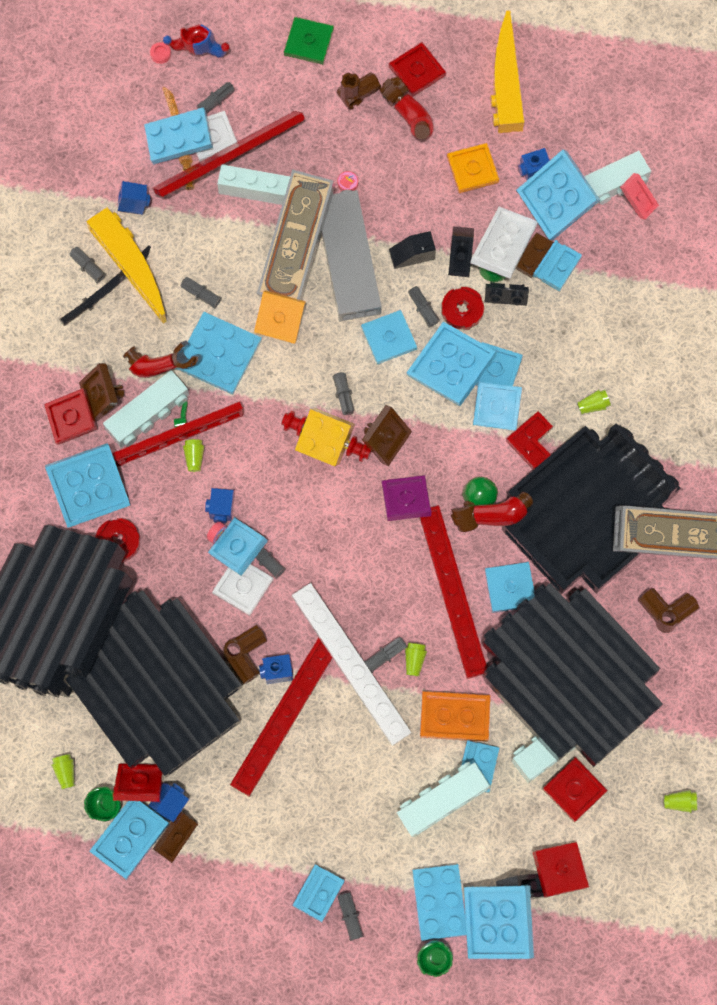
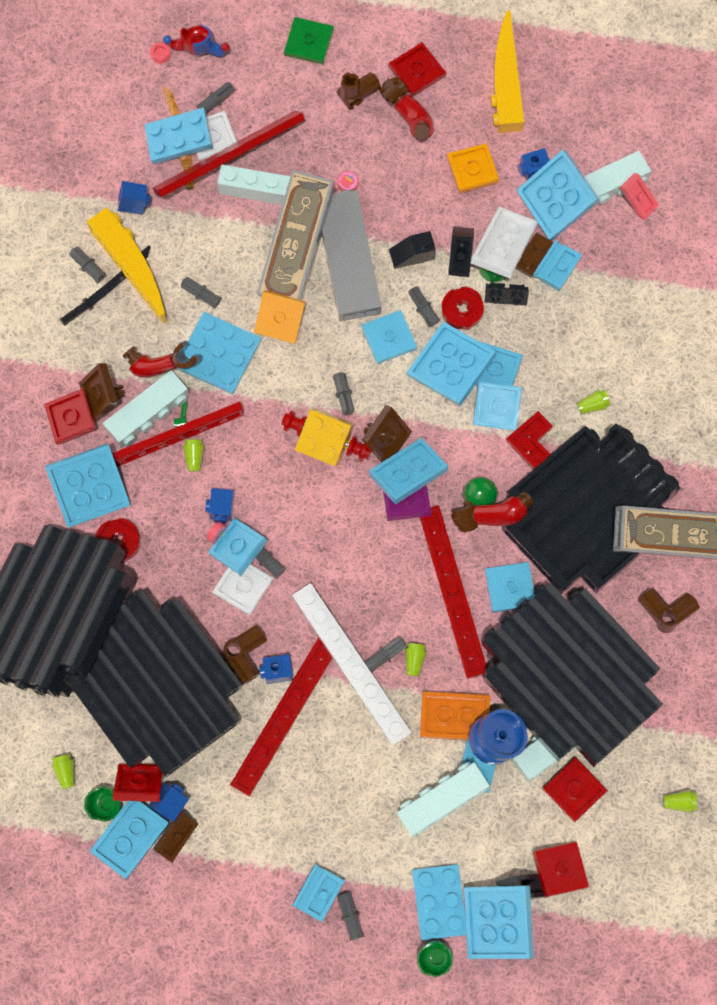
none -> medium azure plate [369,437,448,505]
none -> blue wheel [468,709,528,765]

